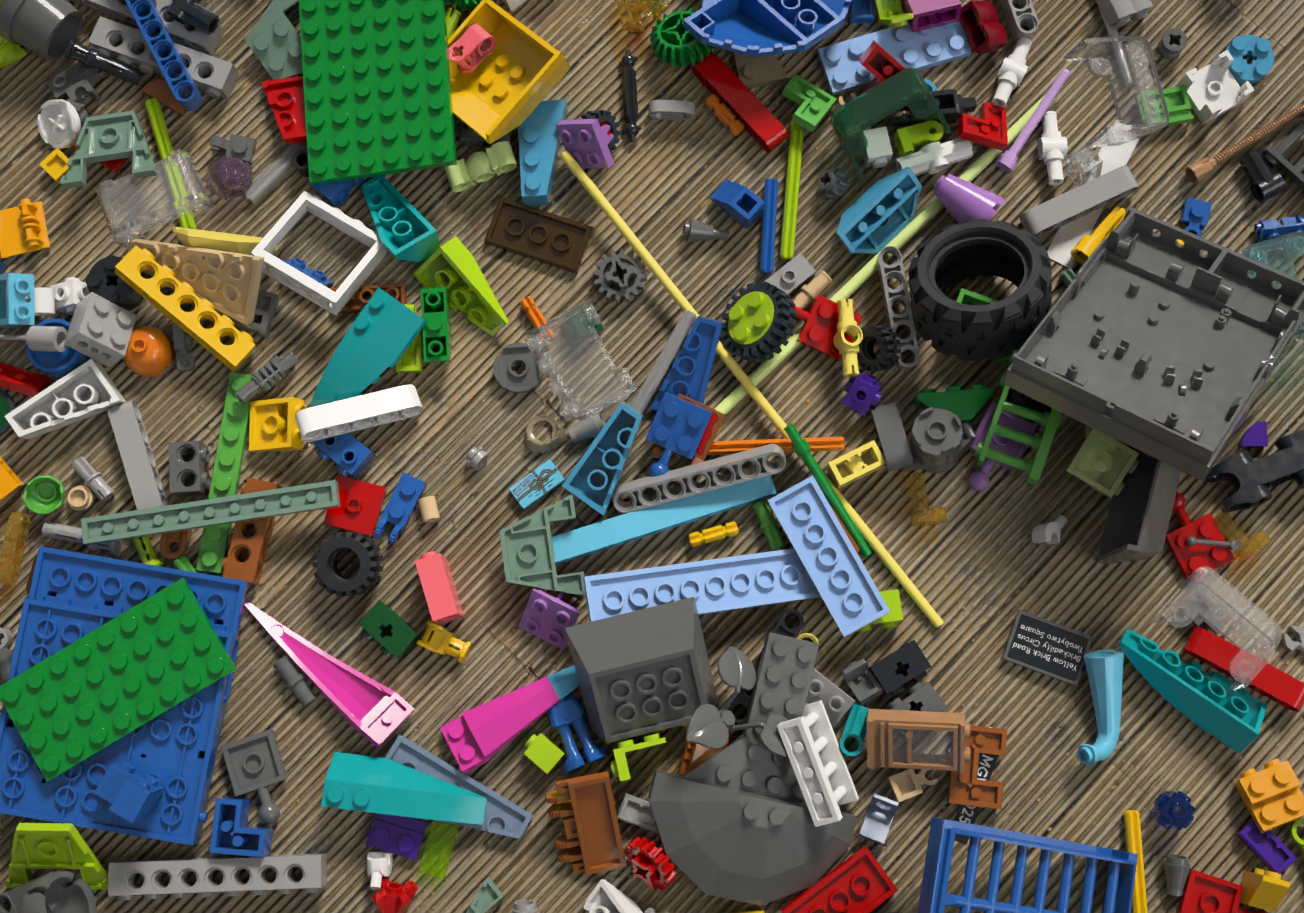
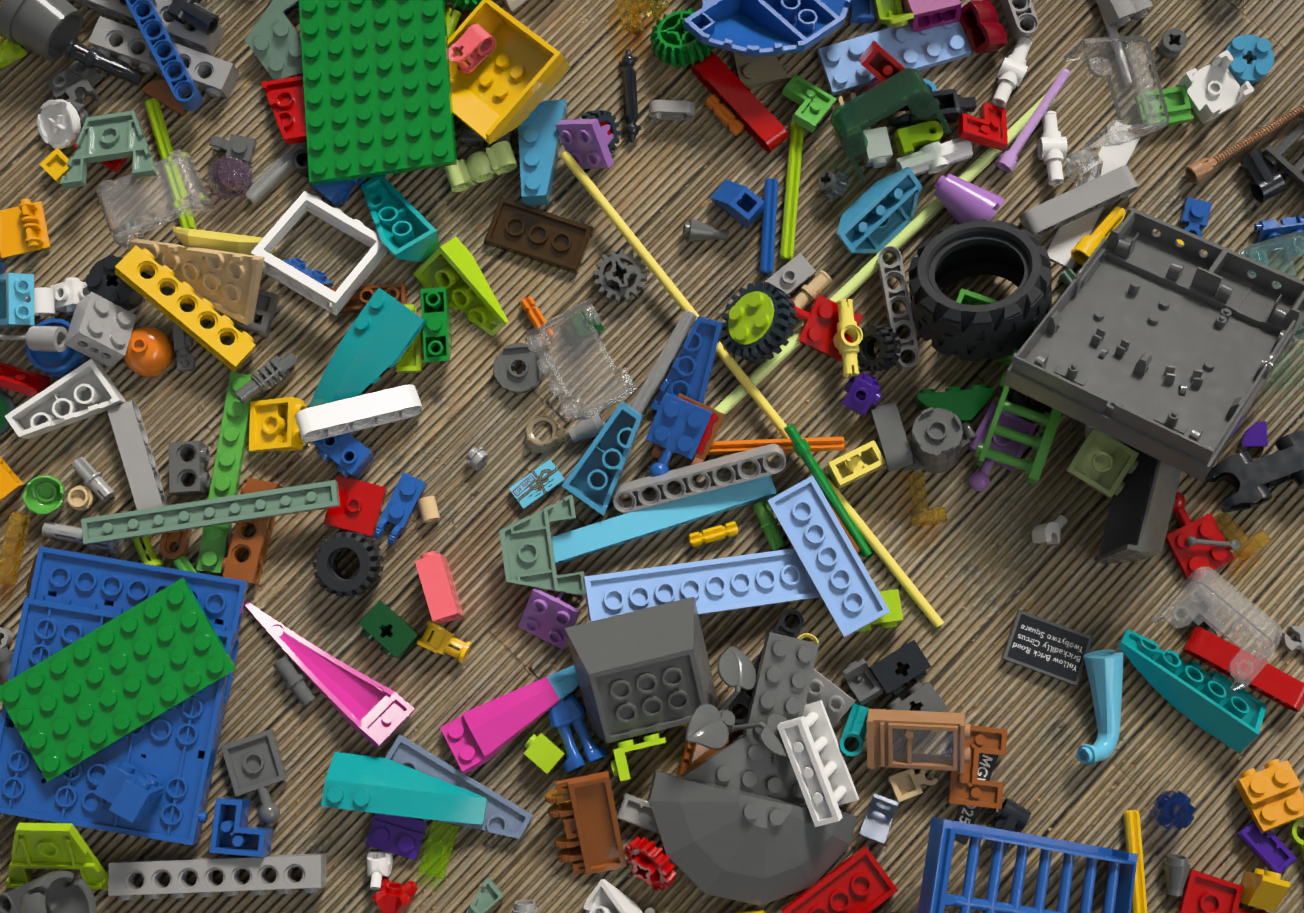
none -> black piece [983,797,1031,856]

